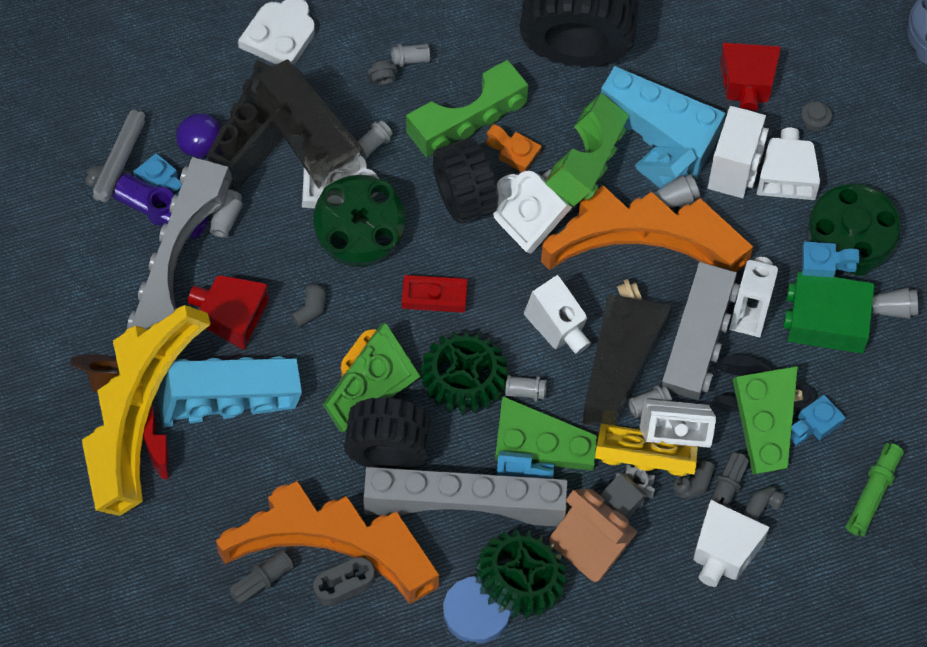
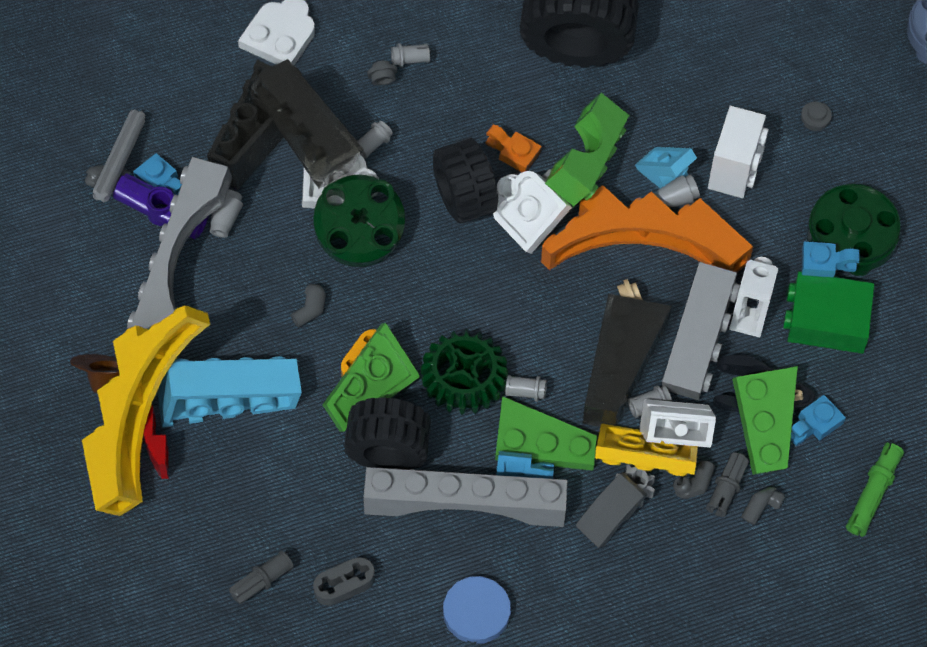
dark purple hair [176,113,226,159] -> none
red torso [188,275,269,350] -> none
orange arch [216,481,439,604] -> none
red plate [402,275,467,313] -> none
bright green arch [406,60,528,158] -> none
dark green gear [475,529,567,620] -> none
white torso [524,275,591,355] -> none
nougat bracket [549,489,637,582] -> none
medium azure wedge [601,66,726,179] -> none
white torso [693,500,769,587] -> none
red torso [720,43,780,112] -> none
white torso [757,127,820,200] -> none
light grey cone [872,287,918,319] -> none

